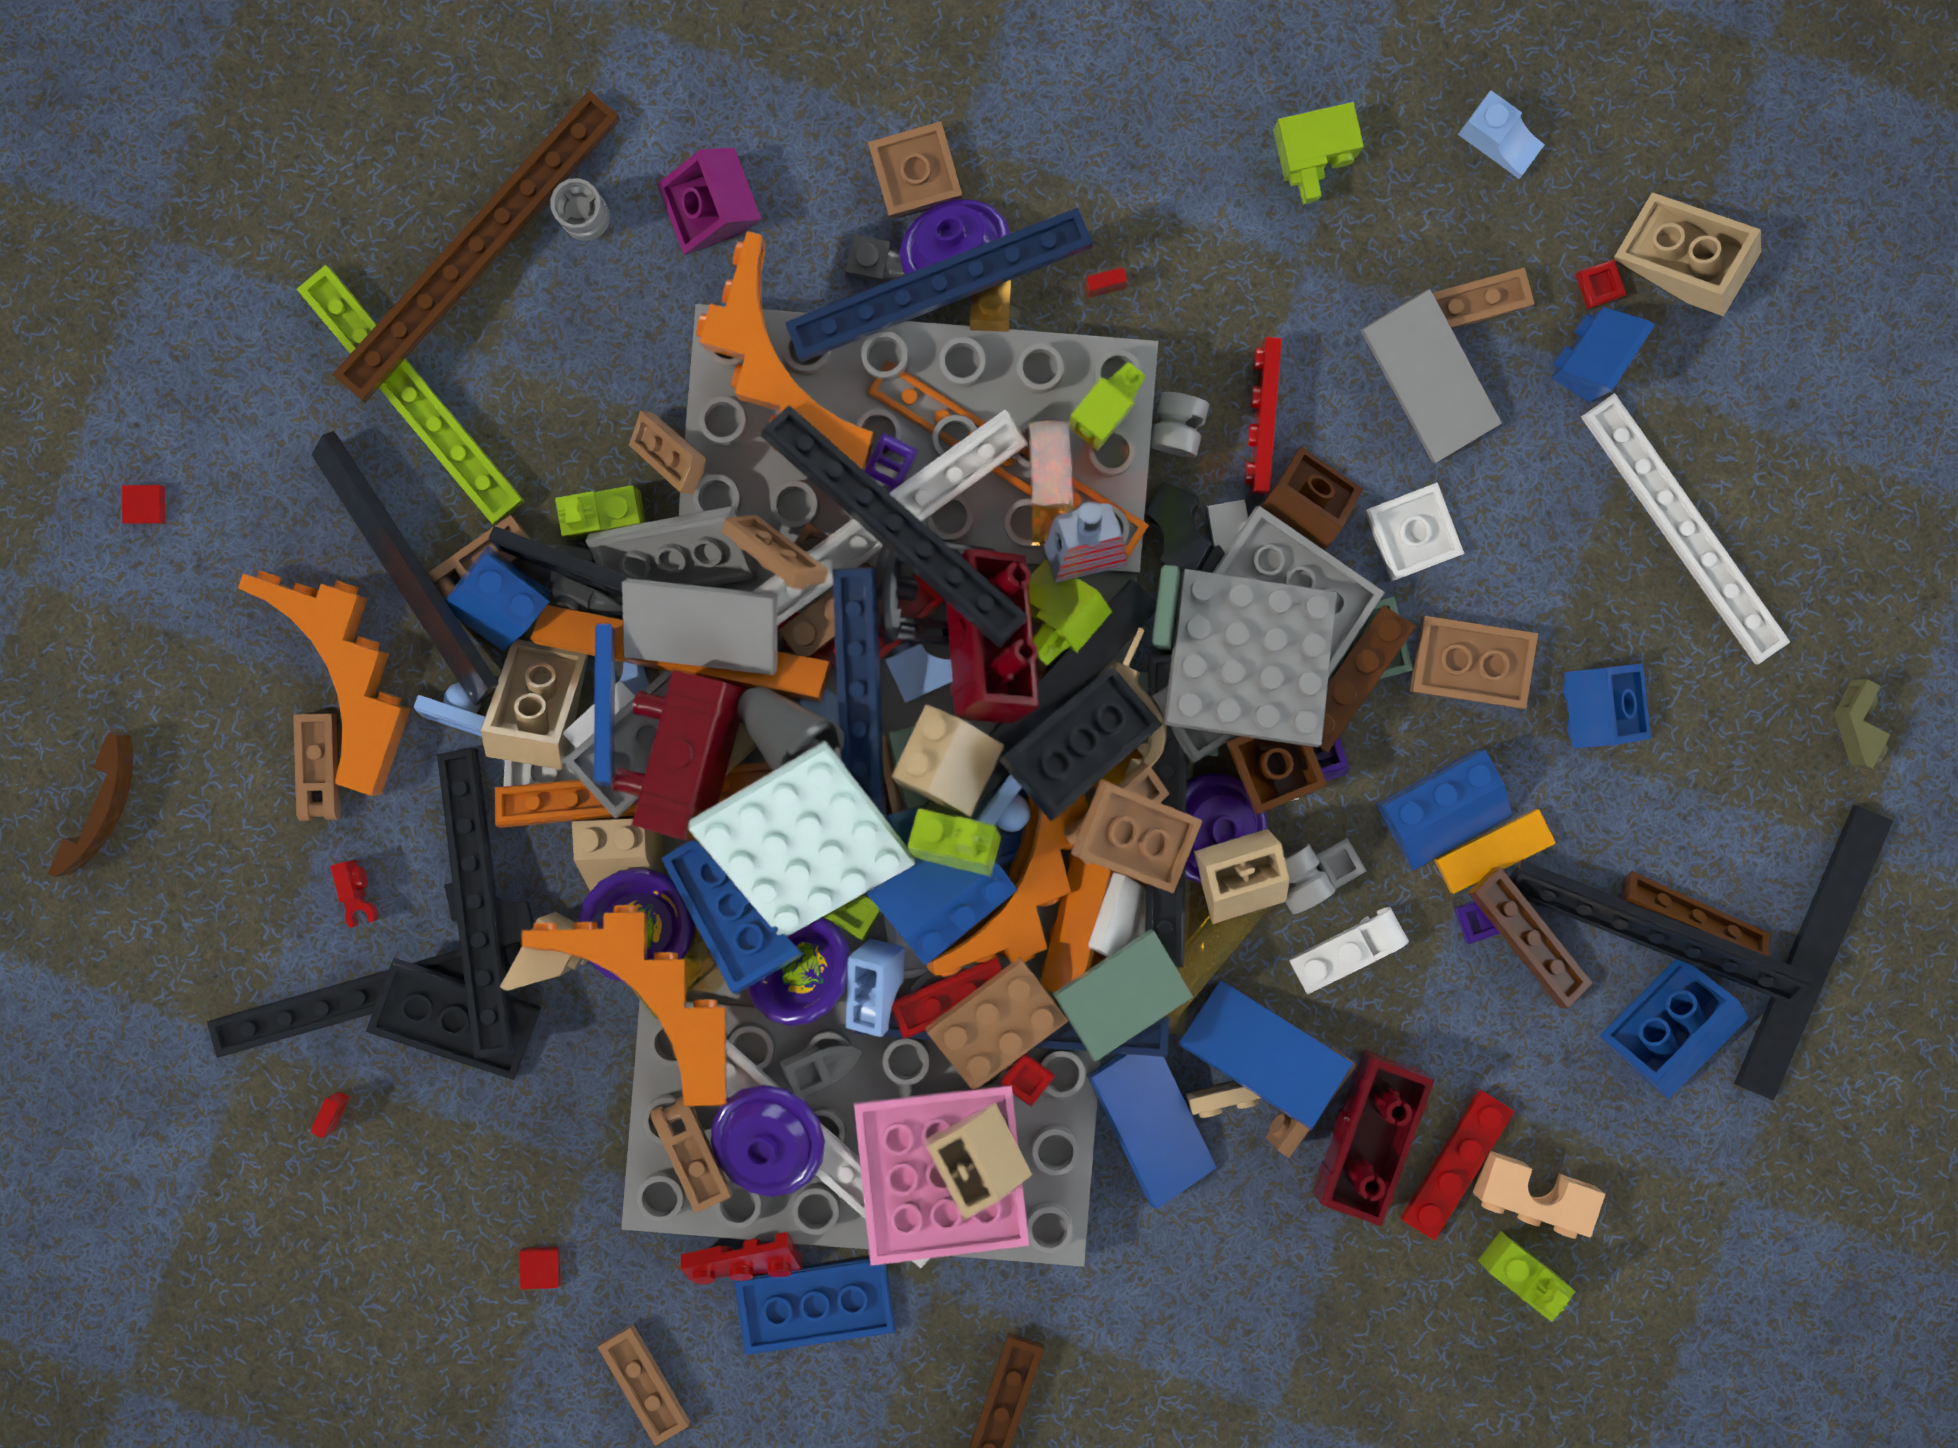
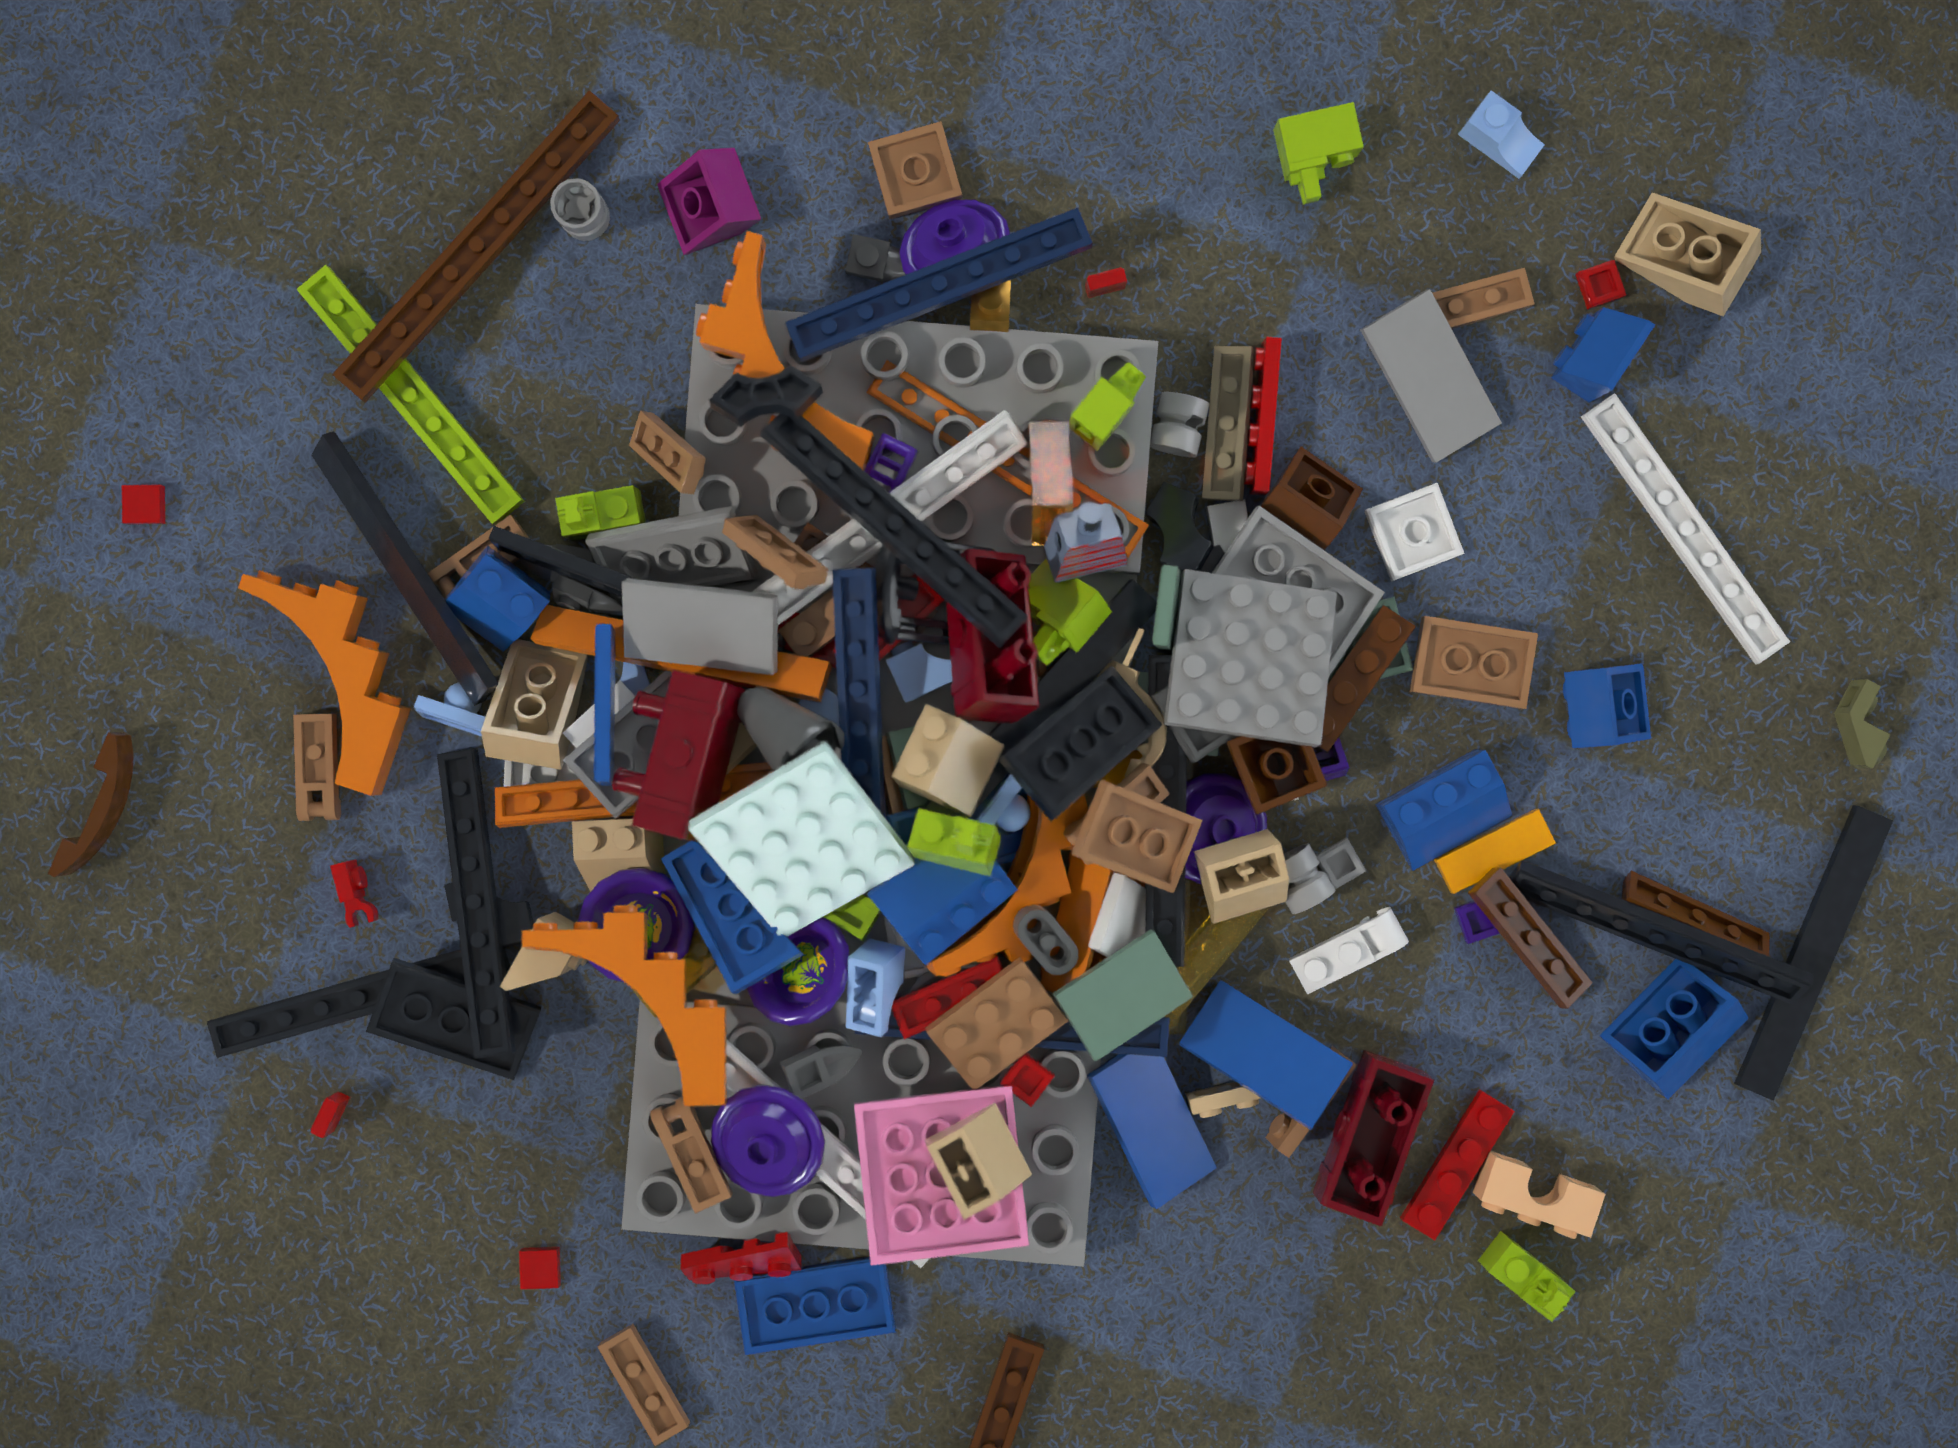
none -> black tile [709,365,823,427]
none -> dark grey plate [1013,905,1078,975]
none -> dark tan plate [1202,346,1255,502]

